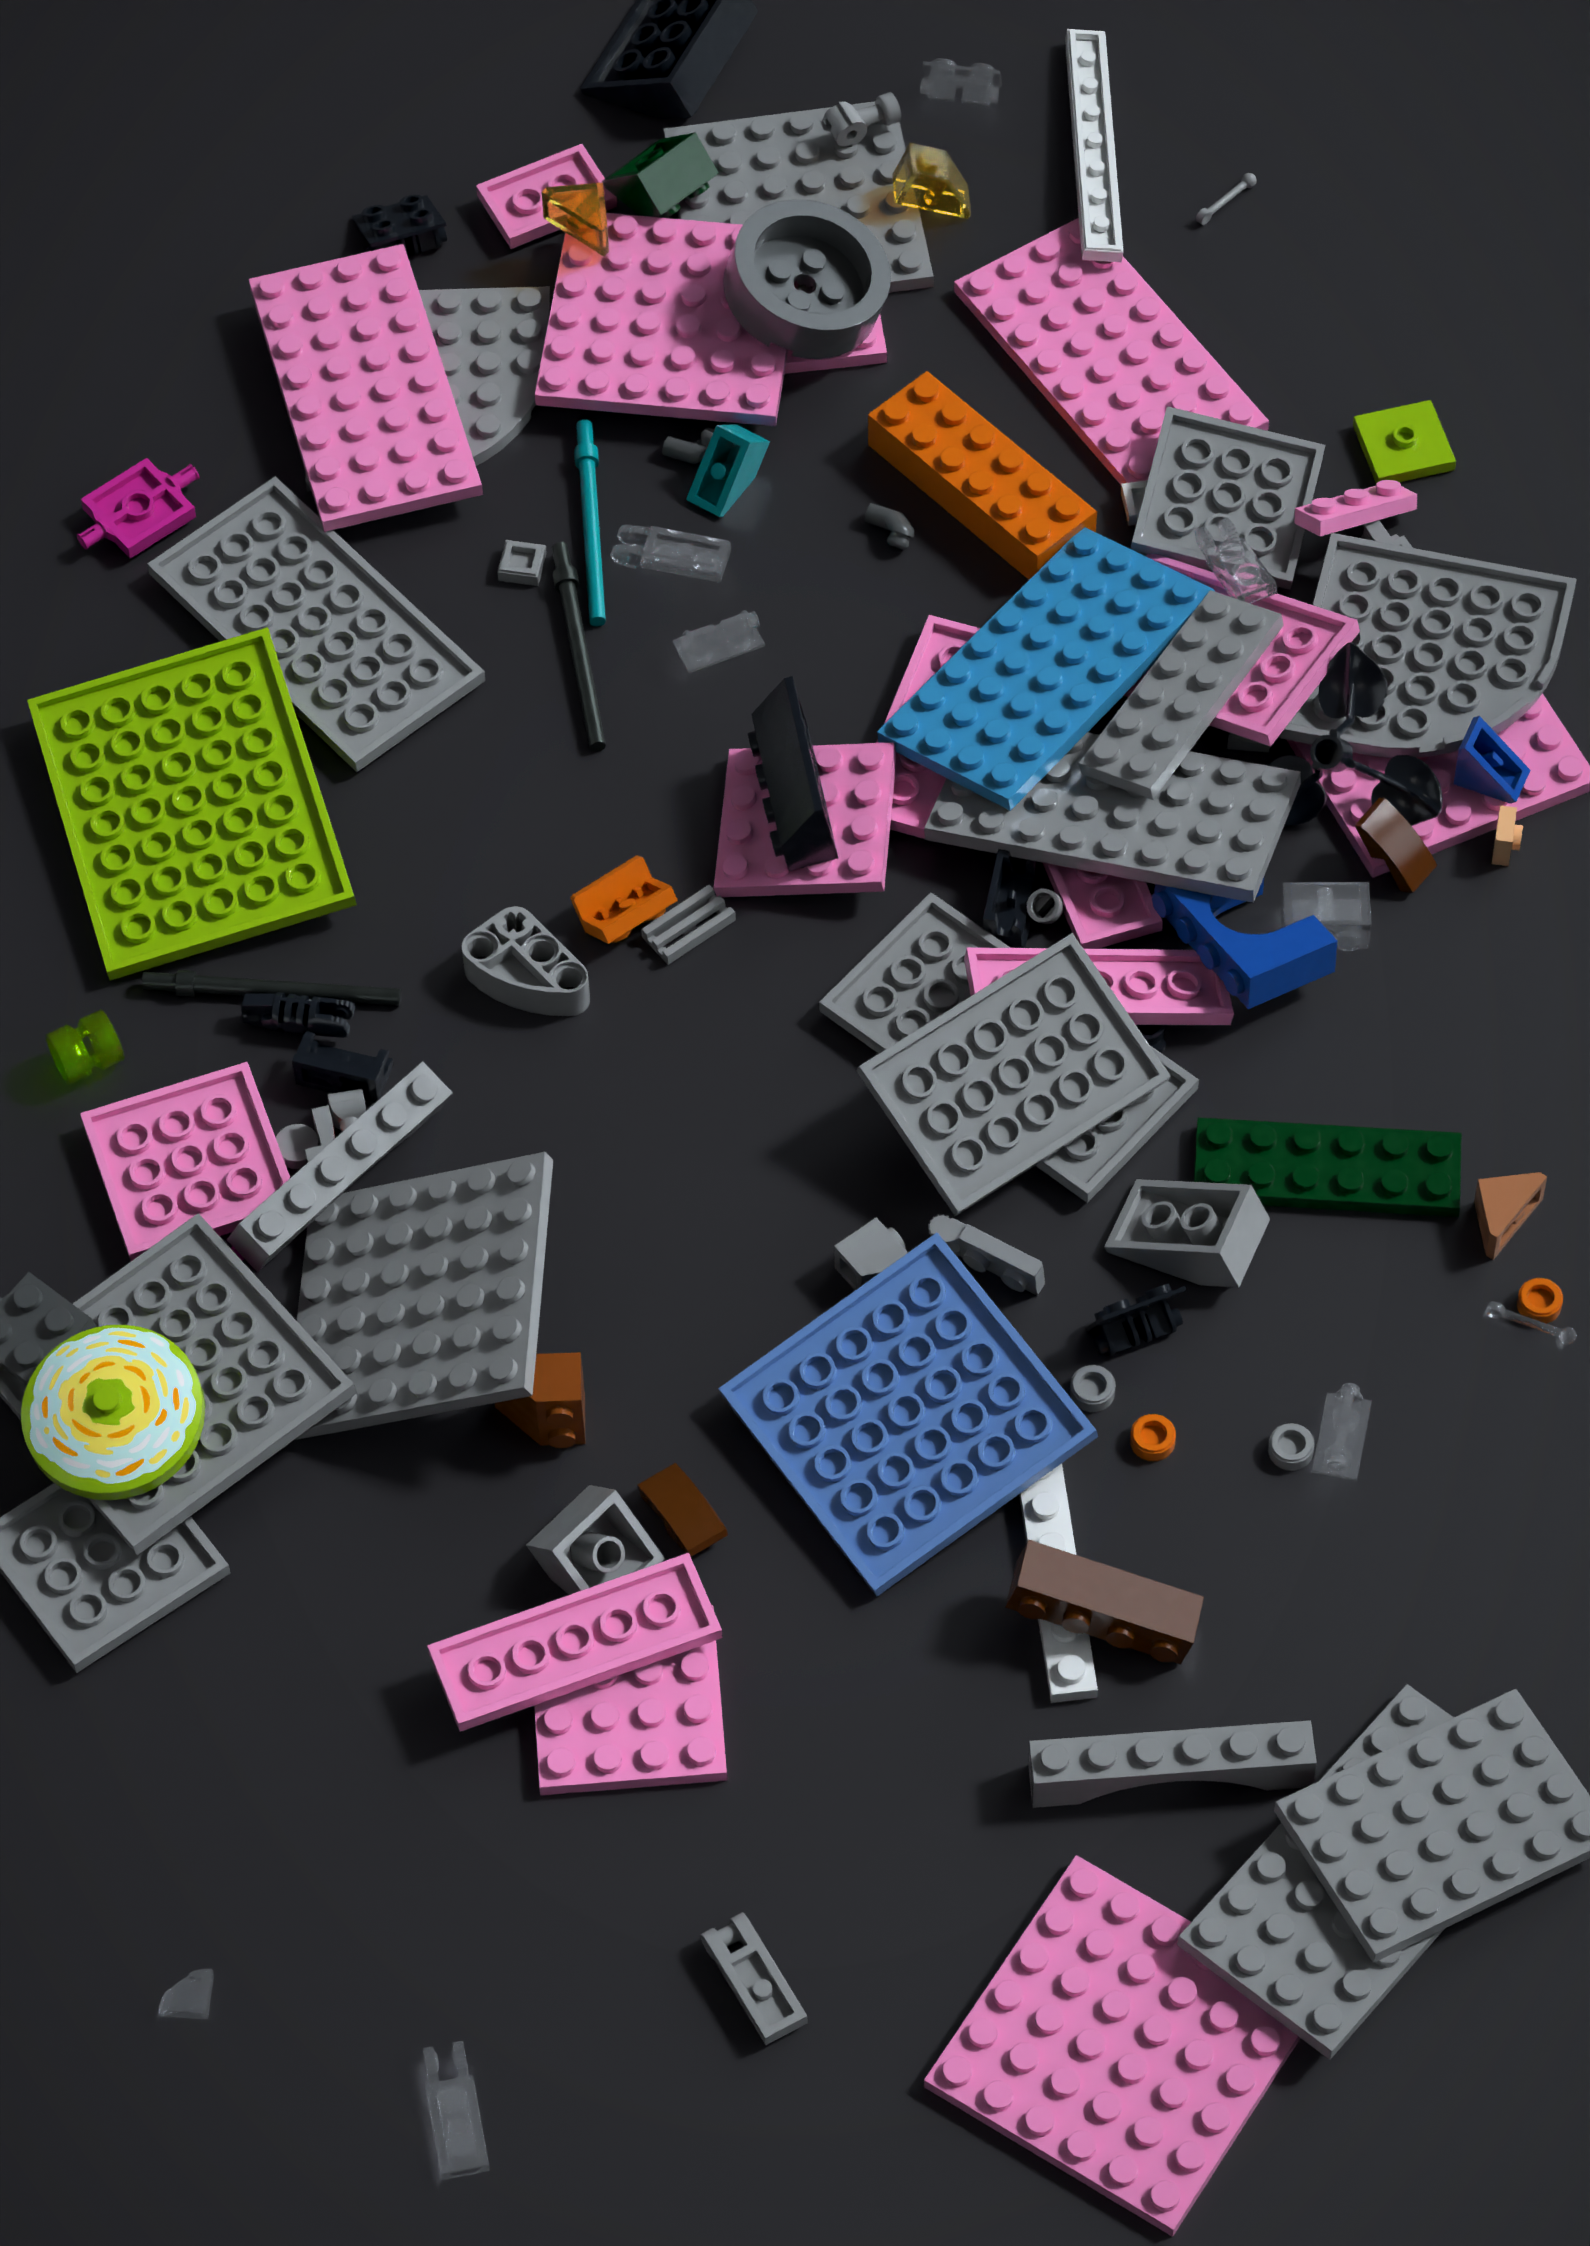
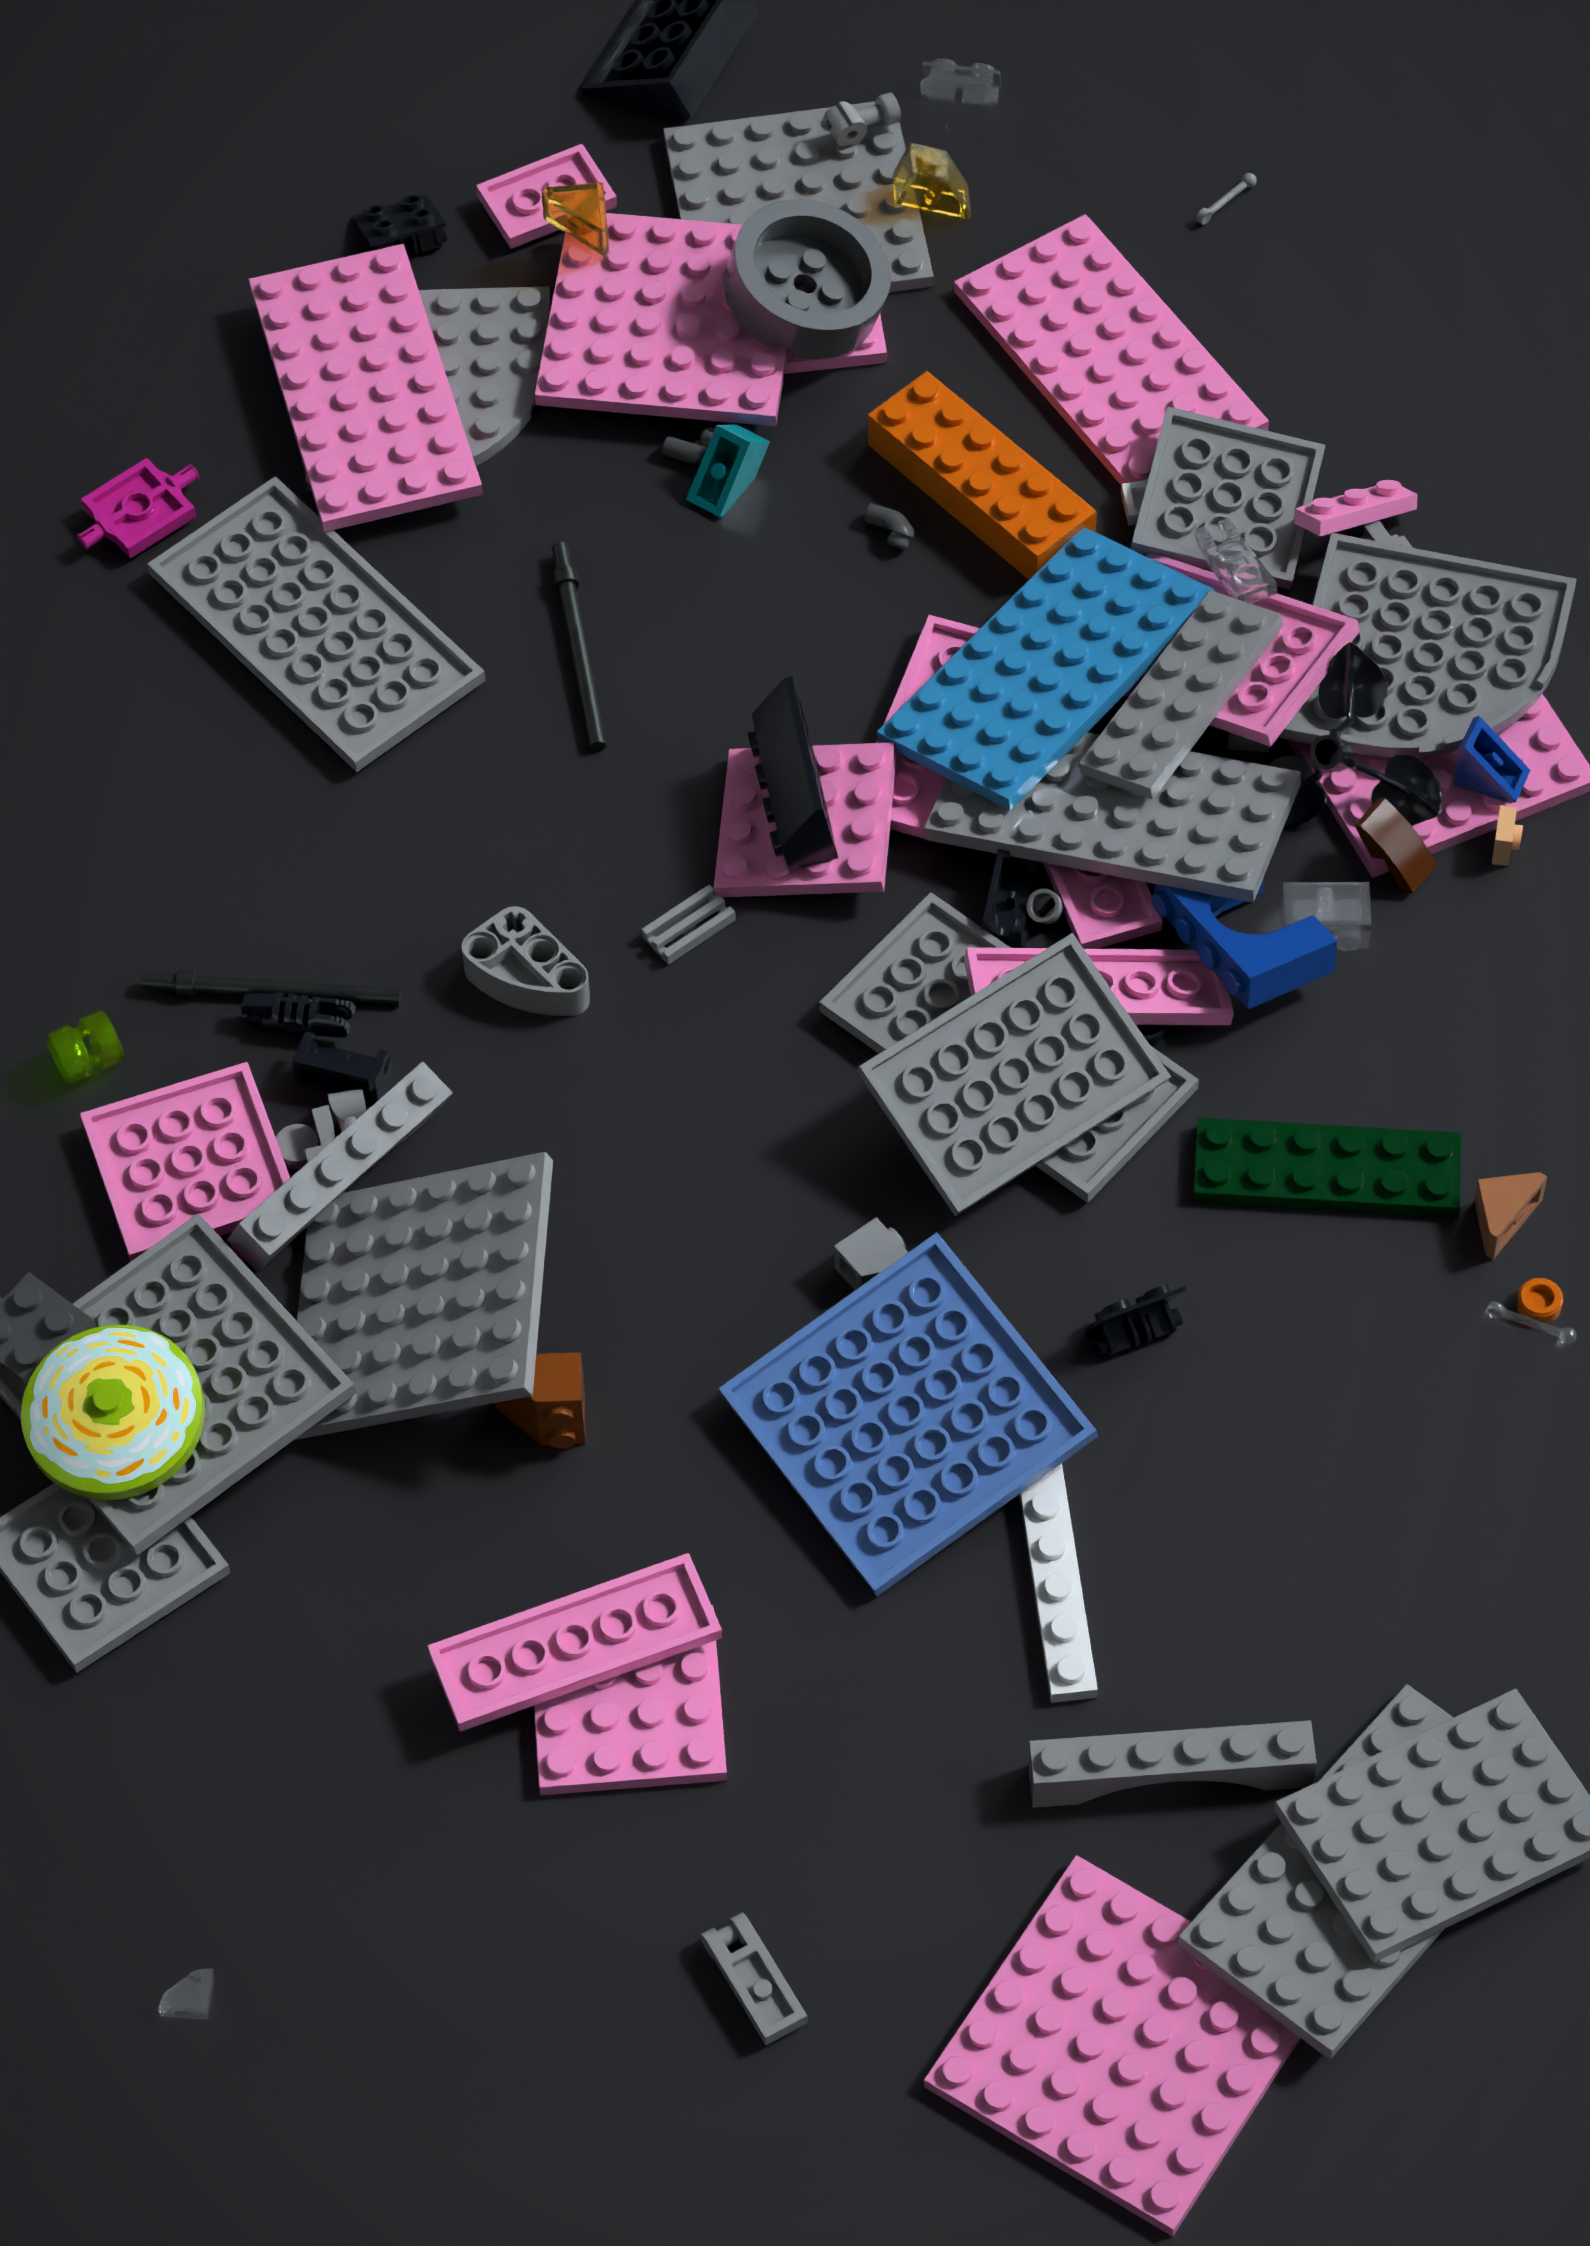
lime plate [27,627,357,981] -> none
clear hinge [423,2041,490,2180] -> none
light grey tile [497,540,546,586] -> none
light grey slope [526,1485,665,1595] -> none
orange bracket [570,855,678,944] -> none
teal bar [574,420,606,626] -> none
dark green slope [602,132,719,218] -> none
clear hinge [610,524,731,583] -> none
reddish brown slope [637,1463,728,1557] -> none
clear hinge [673,610,765,673] -> none
light grey hinge [928,1214,1045,1296] -> none
reddish brown brick [1005,1539,1204,1665] -> none
white tile [1065,29,1123,262] -> none
light grey tile [1070,1365,1116,1412] -> none
light grey slope [1104,1179,1270,1288] -> none
orange tile [1130,1414,1176,1461] -> none
light grey tile [1268,1423,1315,1471] -> none
clear hinge [1312,1383,1372,1481] -> none
lime plate [1353,400,1456,484] -> none

